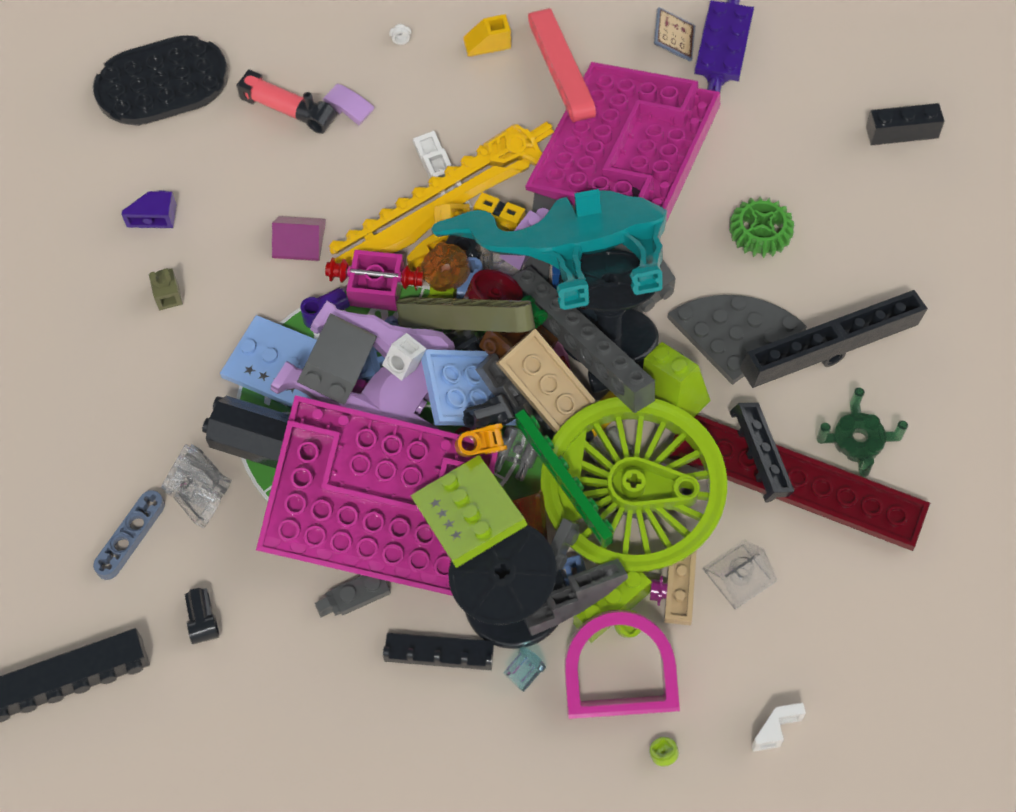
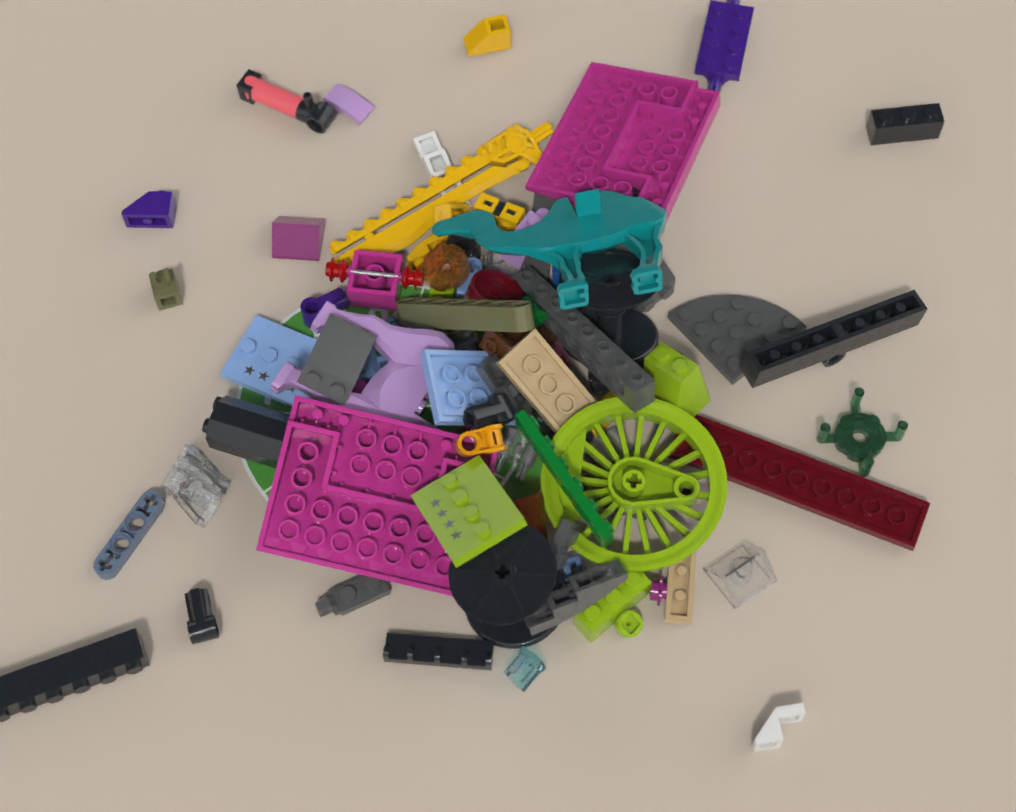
black plate [93,35,228,126] -> none
white brick [382,333,426,381] -> none
white plate [389,24,411,45] -> none
coral beam [528,8,596,122] -> none
dark pink window [564,610,680,719] -> none
lime tile [649,737,679,766] -> none
piece [654,7,695,62] -> none
bright green gear [729,197,794,258] -> none
black hinge [730,402,795,503] -> none

